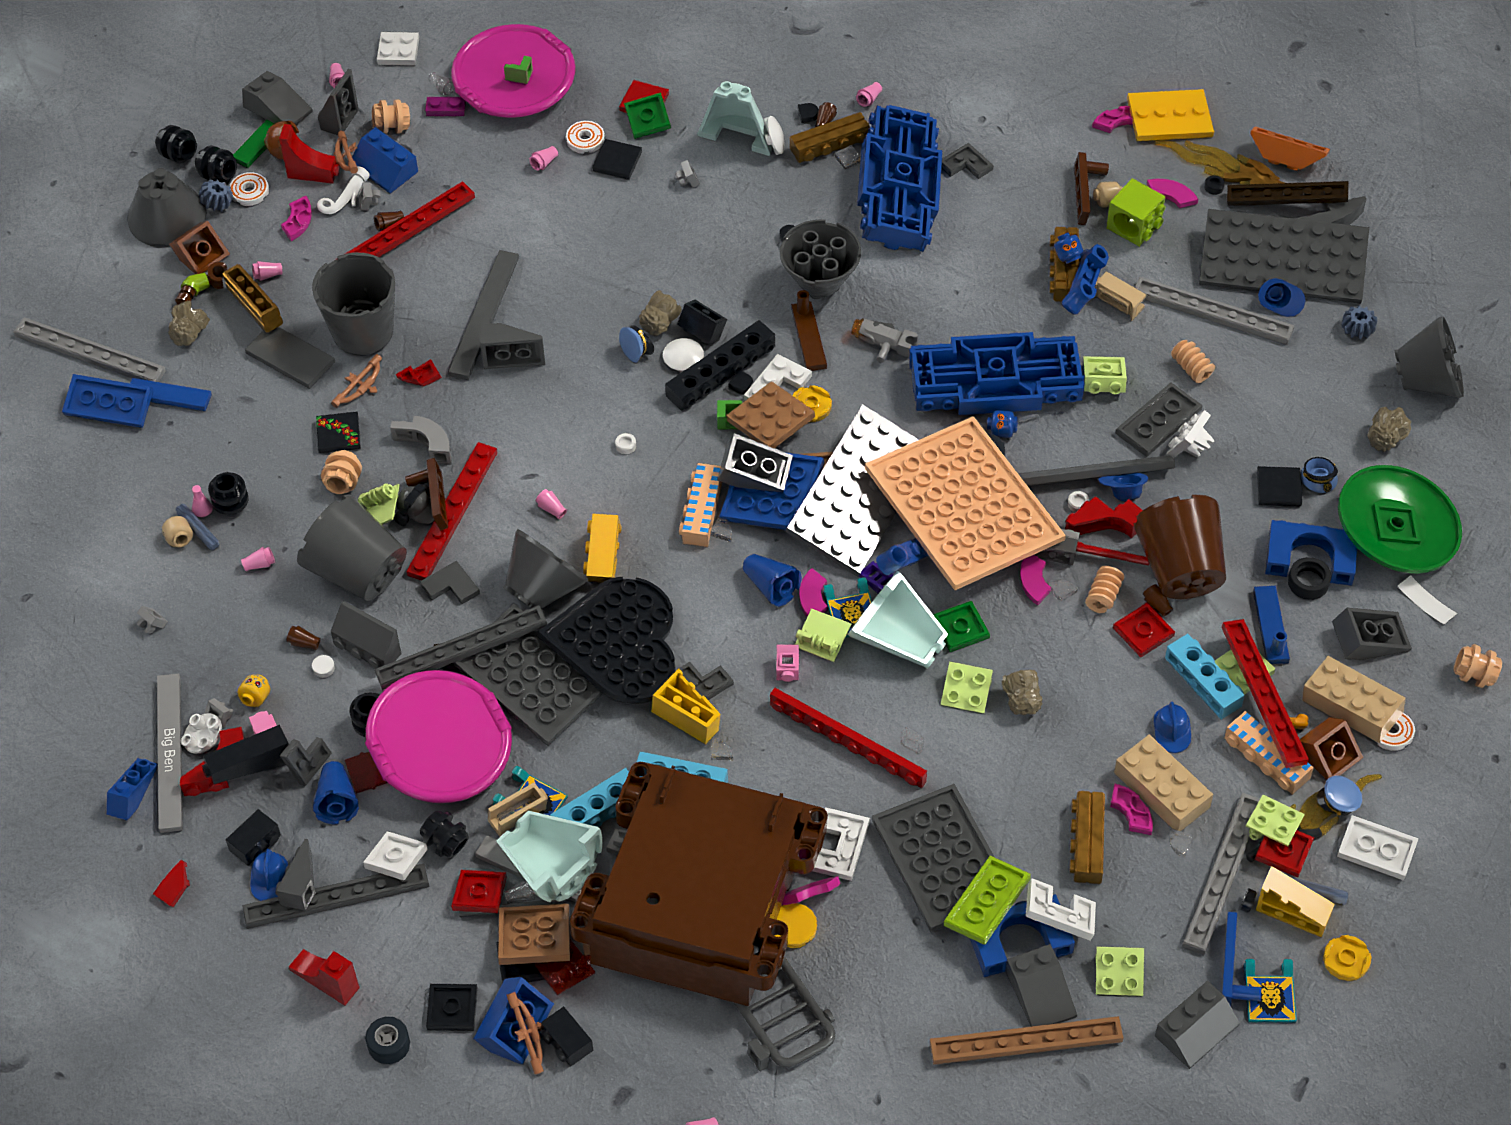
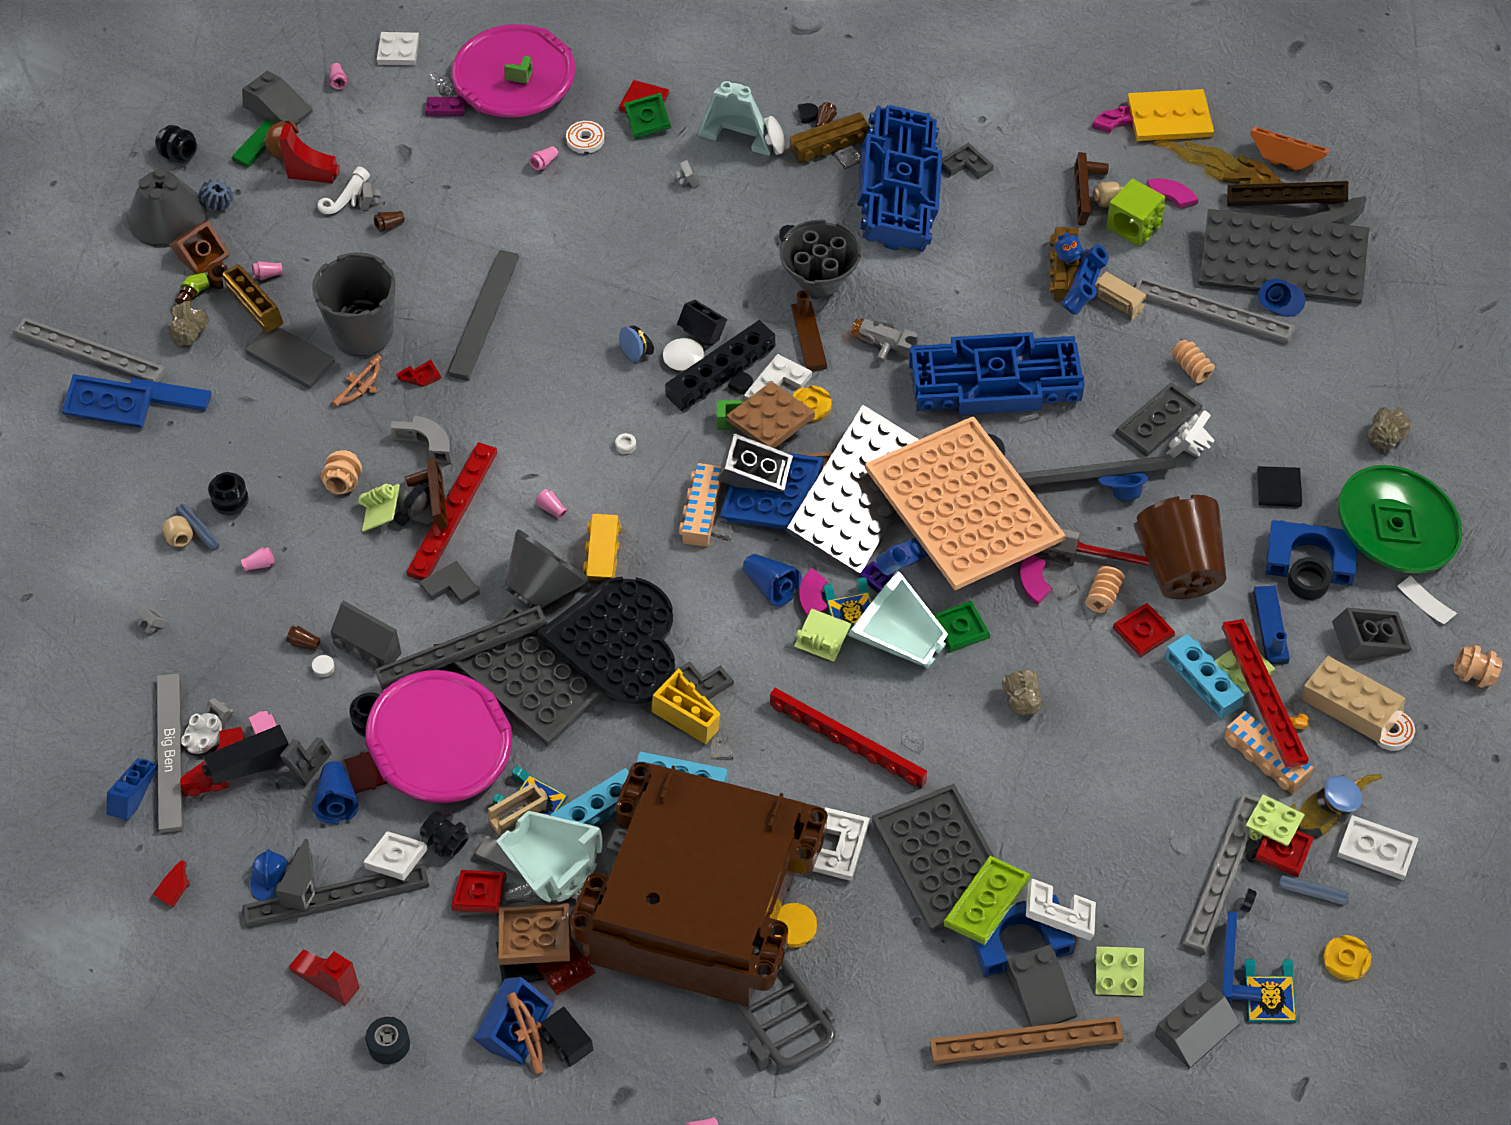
bright pink cone [192,485,213,517] -> none
black piece [195,145,237,183] -> none
black brick [225,809,281,866] -> none
white tile [230,172,269,206] -> none
yellow head [237,674,271,707] -> none
dark pink tile [281,196,312,242] -> none
dark grey cone [297,494,407,601] -> none
black tile [316,411,361,453] -> none
dark grey slope [318,69,359,135] -> none
nougat piece [334,131,358,173] -> none
red plate [335,181,475,260] -> none
blue slope [352,127,418,194] -> none
light nougat piece [372,99,410,134] -> none
black tile [426,984,478,1031] -> none
dark grey slope [480,323,545,369] -> none
black tile [592,139,642,180] -> none
dark tan hair [639,290,682,336] -> none
bright pink window [776,645,799,682] -> none
dark pink tile [781,876,841,906] -> none
bright pink cone [856,82,882,107] -> none
yellowish green hinge [941,661,993,713] -> none
blue head [987,410,1018,438] -> none
red arch [1065,496,1143,539] -> none
white tile [1068,491,1089,512] -> none
pearl gold brick [1069,791,1105,884] -> none
yellowish green plate [1083,356,1127,394] -> none
dark pink tile [1110,784,1153,835] -> none
tan brick [1114,734,1213,833] -> none
reddish brown cone [1143,584,1173,617] -> none
blue piece [1154,702,1191,753] -> none
black tile [1204,175,1225,195] -> none
yellow wedge [1256,866,1335,937] -> none
dark orange slope [1300,717,1363,780] -> none
medium blue piece [1301,457,1338,493] -> none
sand blue gear [1342,305,1377,339] -> none
dark grey cone [1395,316,1464,398] -> none

